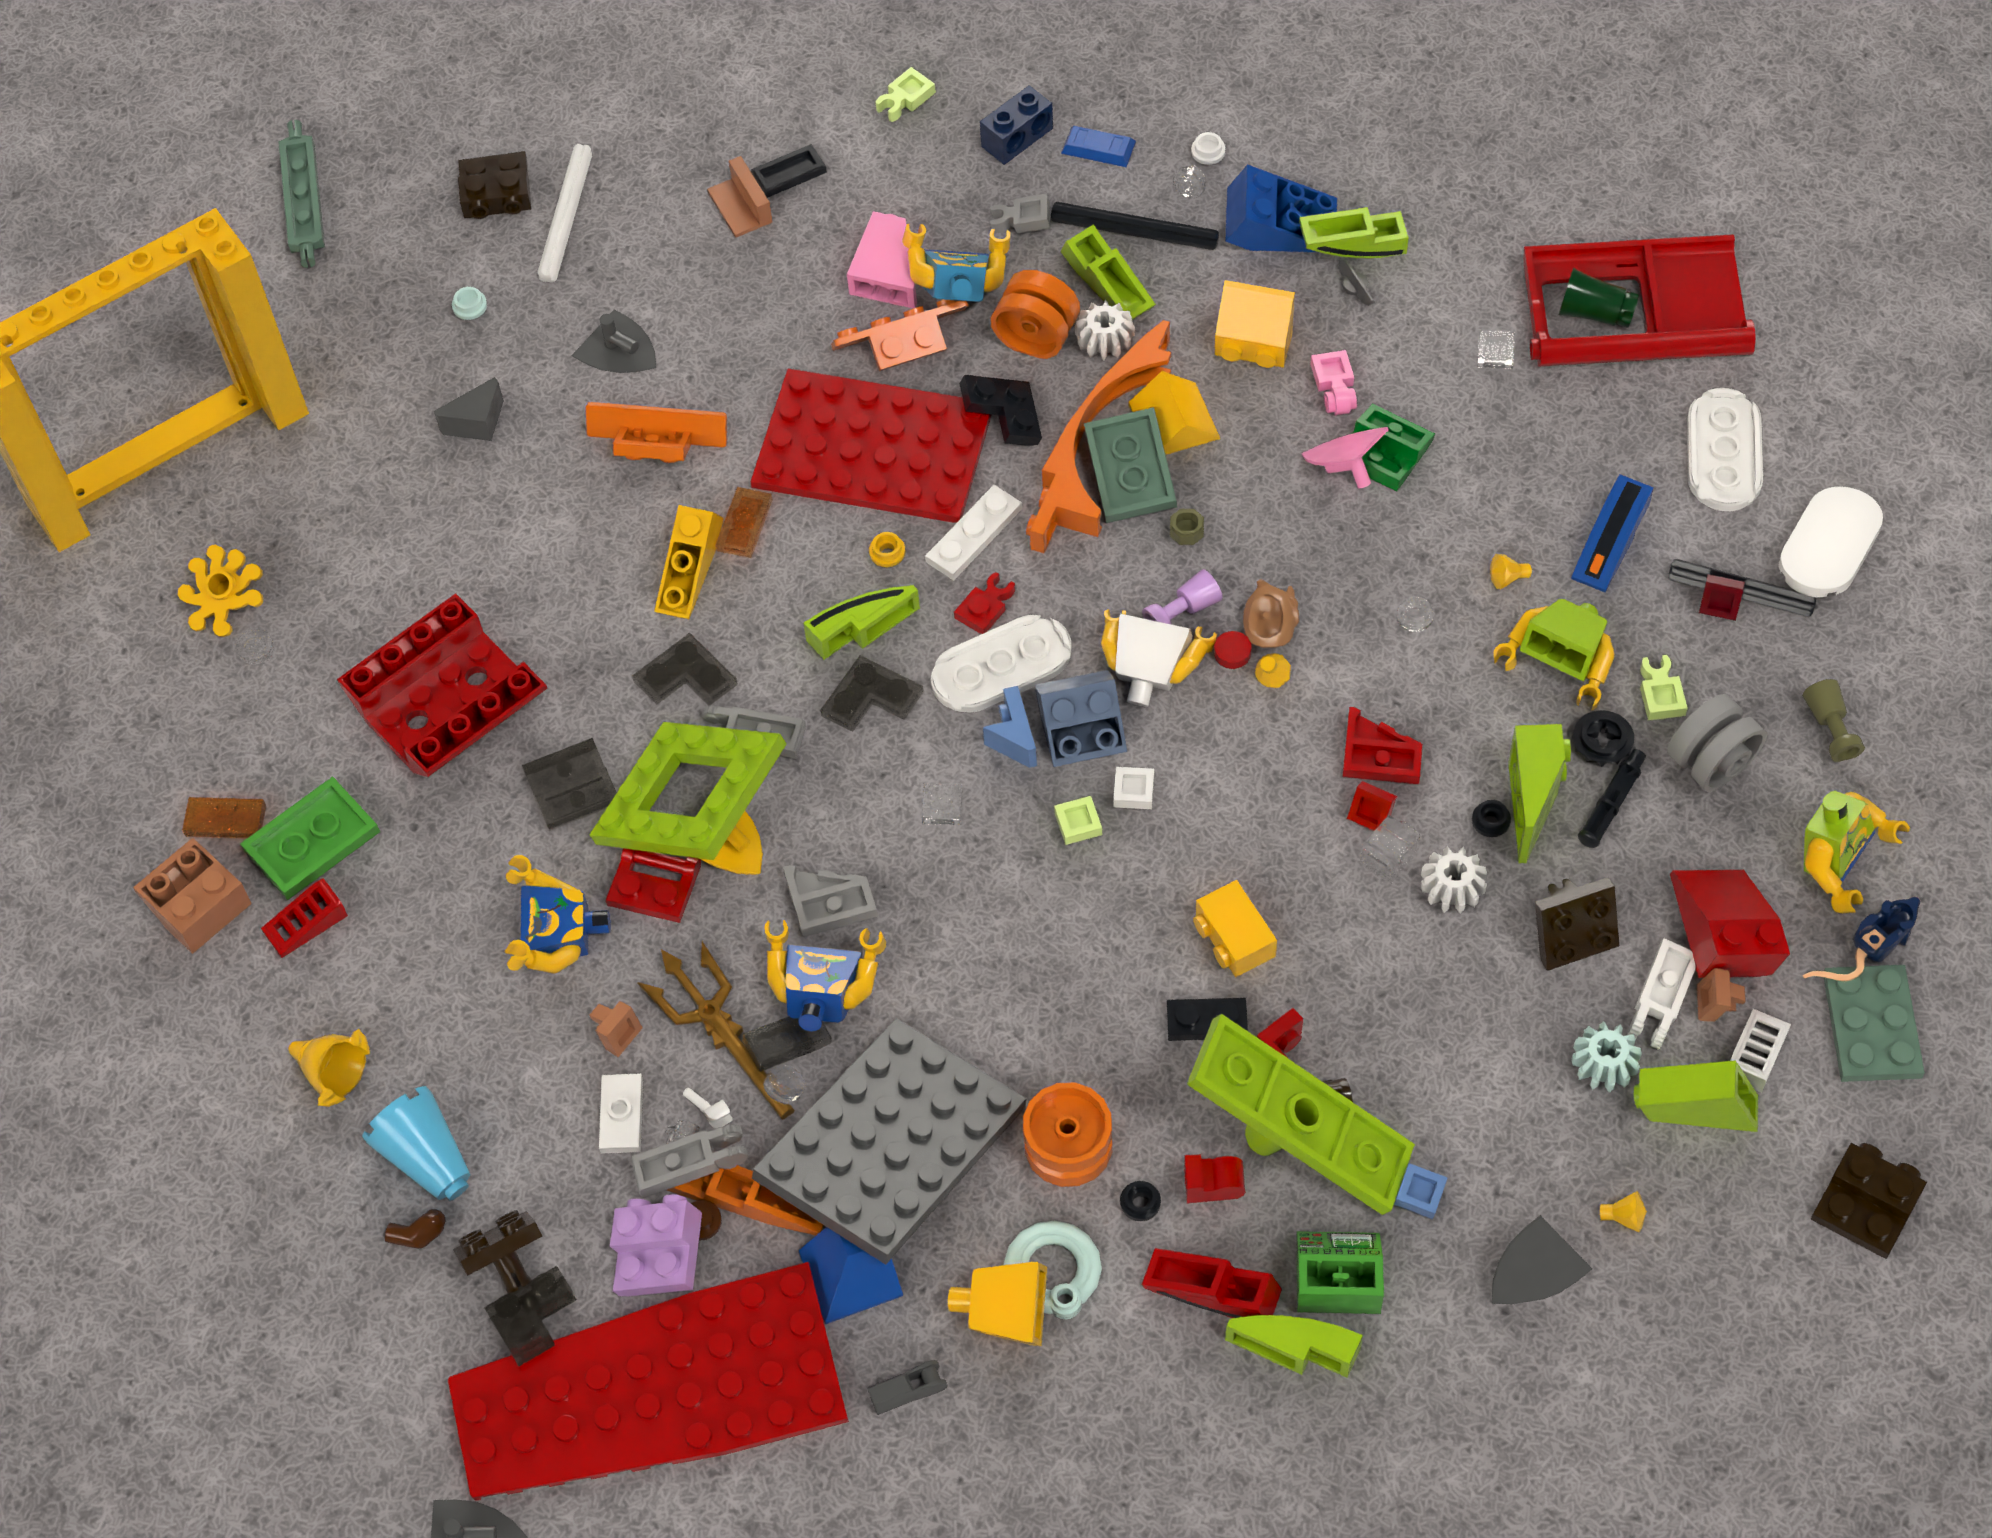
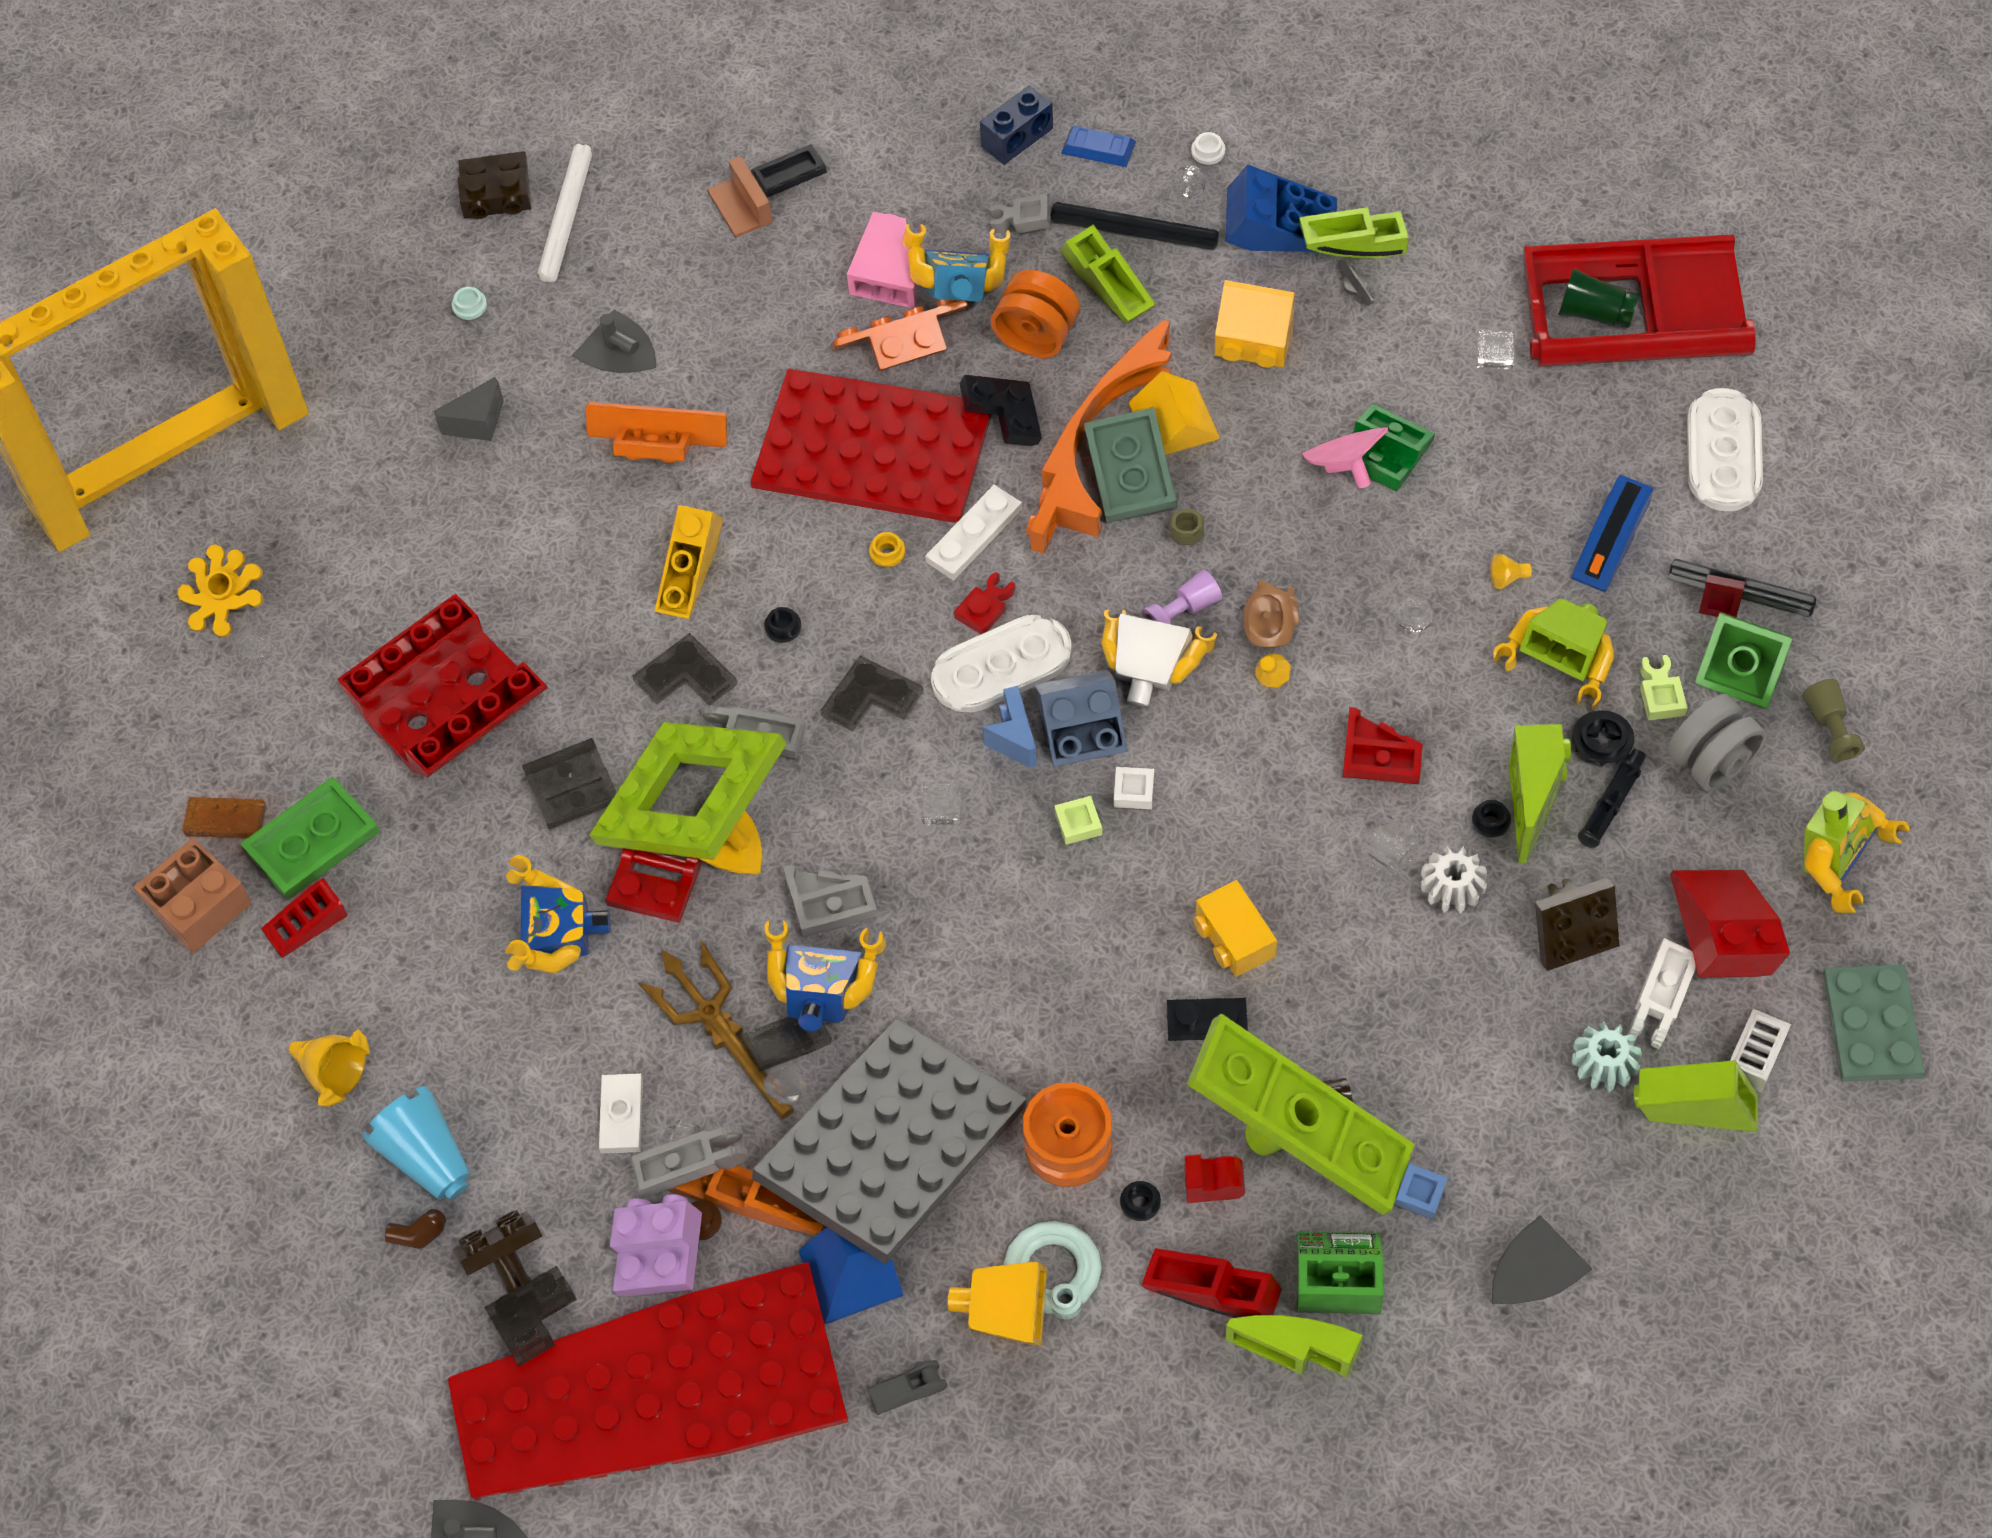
sand green plate [279,120,325,268] -> none
nougat tile [589,1001,643,1057] -> none
white hand [683,1088,733,1129] -> none
clear orange plate [716,487,773,558] -> none
lime slope [803,585,920,660] -> none
yellowish green plate [876,67,936,122] -> none
white gear [1075,300,1135,361] -> none
red tile [1214,631,1252,669] -> none
red bracket [1257,1008,1304,1058] -> none
bright pink plate [1310,350,1357,416] -> none
red tile [1347,781,1397,834] -> none
yellow rock [1600,1191,1647,1232] -> none
nougat tile [1697,968,1746,1022] -> none
white tile [1779,487,1883,597] -> none
dark blue animal [1803,897,1920,981] -> none
dark brown plate [1811,1143,1927,1259] -> none
none -> black plate [764,607,801,643]
none -> bright green slope [1695,612,1793,709]

